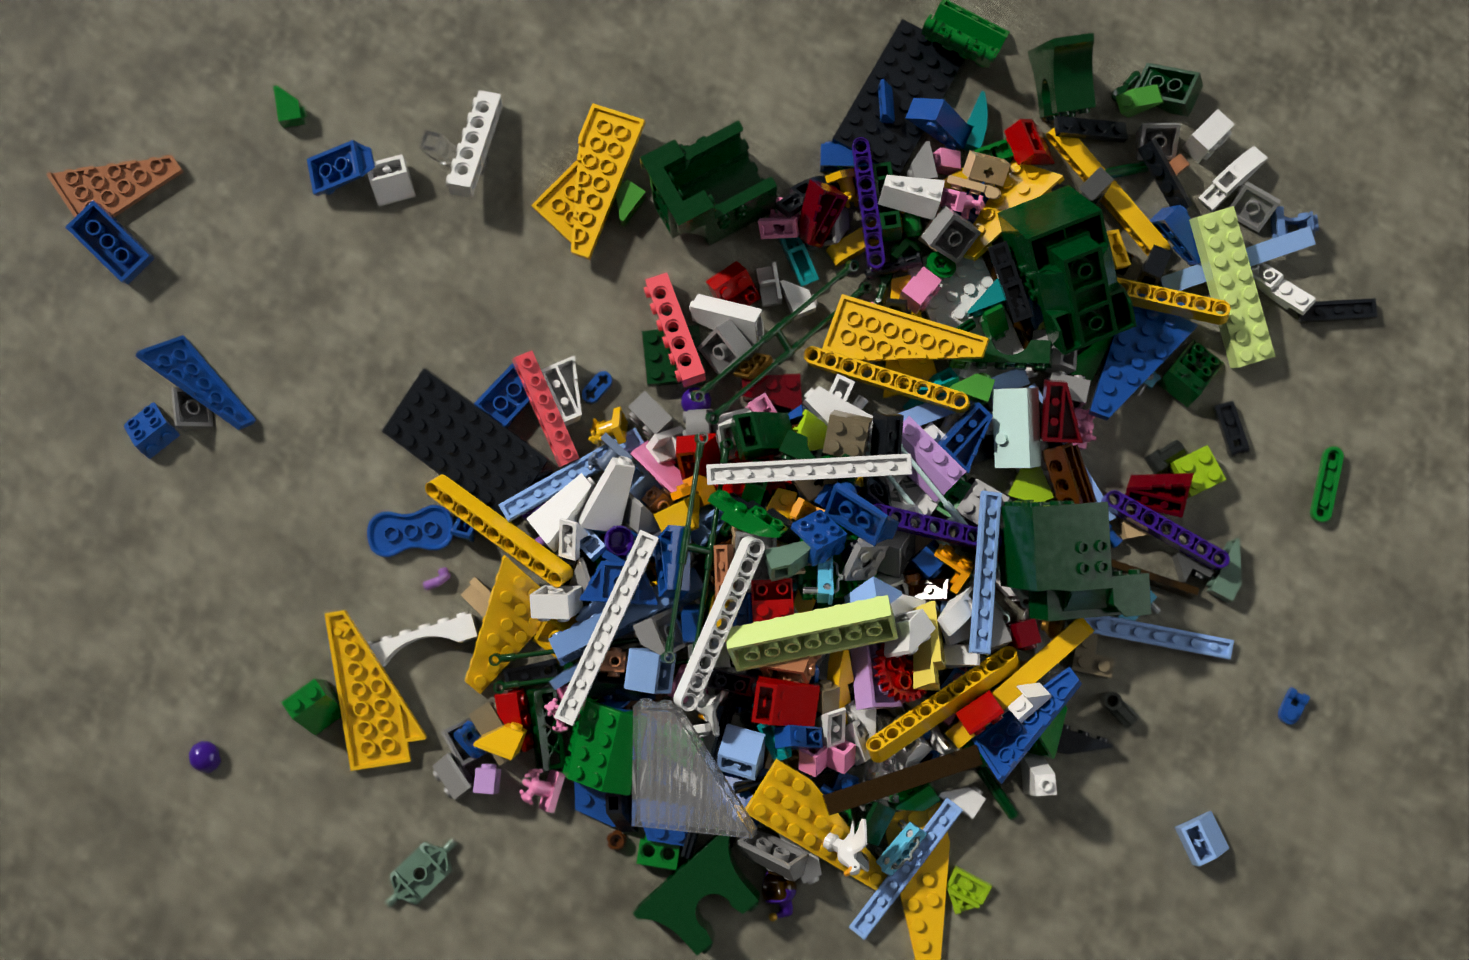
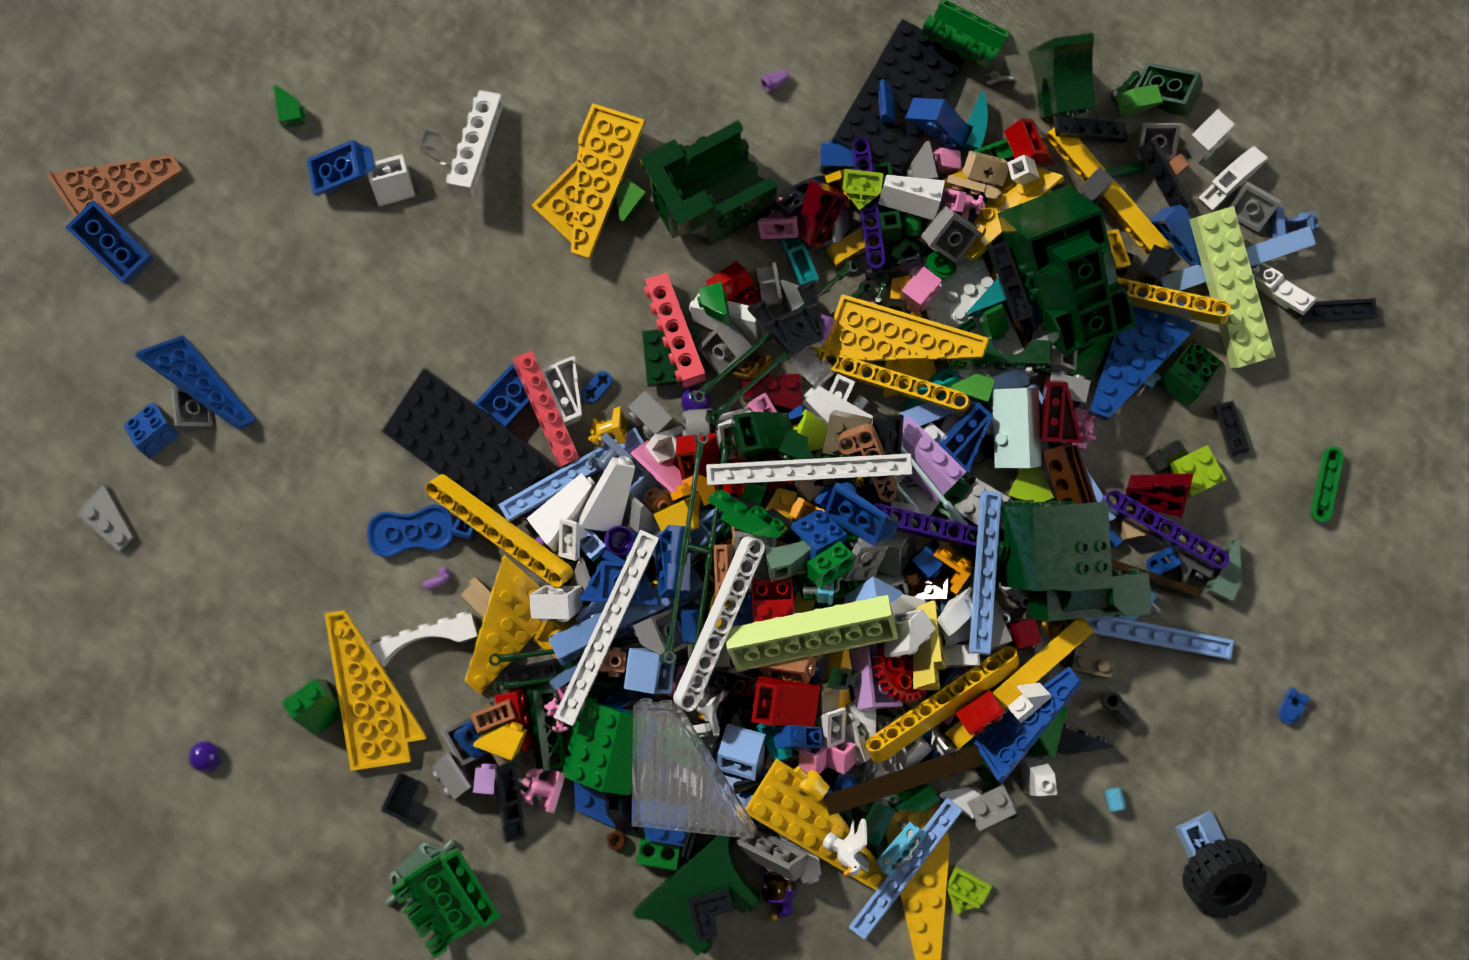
none -> light grey wing [77,484,135,552]
none -> black panel [381,773,430,828]
none -> green slope [390,848,501,958]
none -> nougat slope [471,699,516,734]
none -> black slope [495,762,526,843]
none -> black panel [688,886,734,942]
none -> green slope [697,282,732,325]
none -> black wing [747,280,824,355]
none -> medium lavender cone [761,70,790,93]
none -> clear brick [788,346,834,388]
none -> yellow piece [794,766,830,802]
none -> green brick [807,541,853,590]
none -> medium lavender cone [819,314,835,344]
none -> dark green plate [827,667,861,690]
none -> nougat beam [837,424,897,502]
none -> lime slope [842,169,883,210]
none -> light grey bracket [967,784,1017,831]
none -> white hand [986,71,1013,85]
none -> dark green axle [995,541,1010,592]
none -> white brick [1007,155,1039,185]
none -> medium azure piece [1104,787,1126,812]
none -> blue plate [1146,545,1182,575]
none -> black tyre [1182,838,1267,919]

